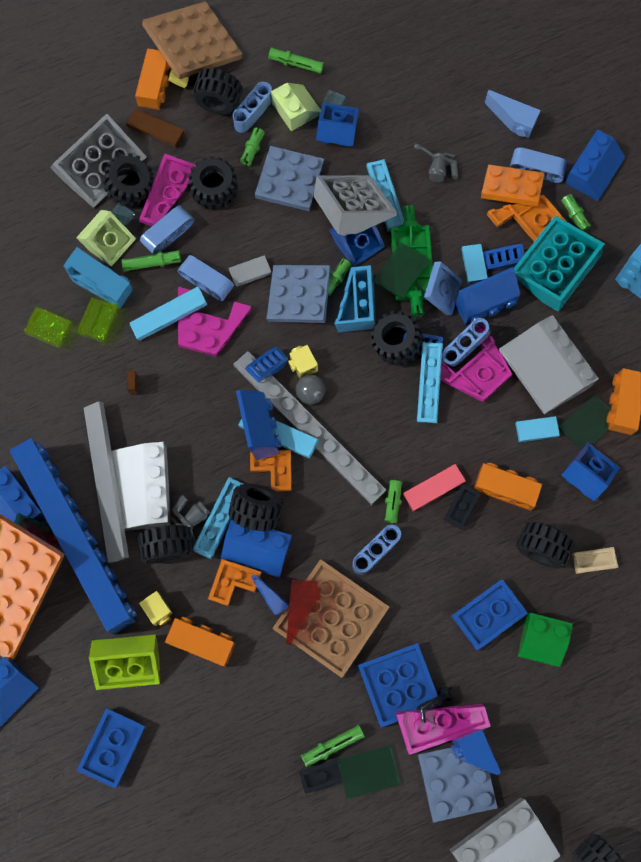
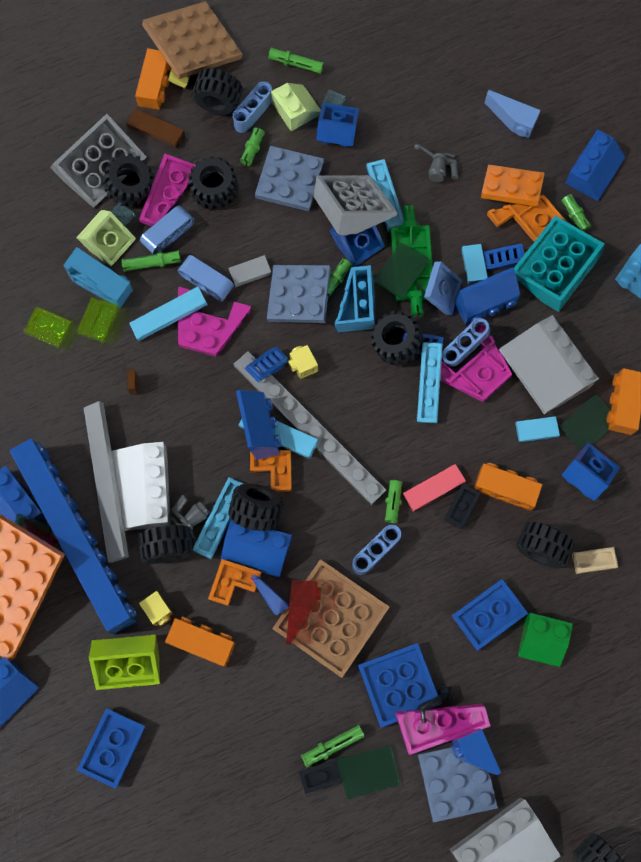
dark grey hair [296,374,327,405] -> none
medium blue beam [510,148,567,183] -> none

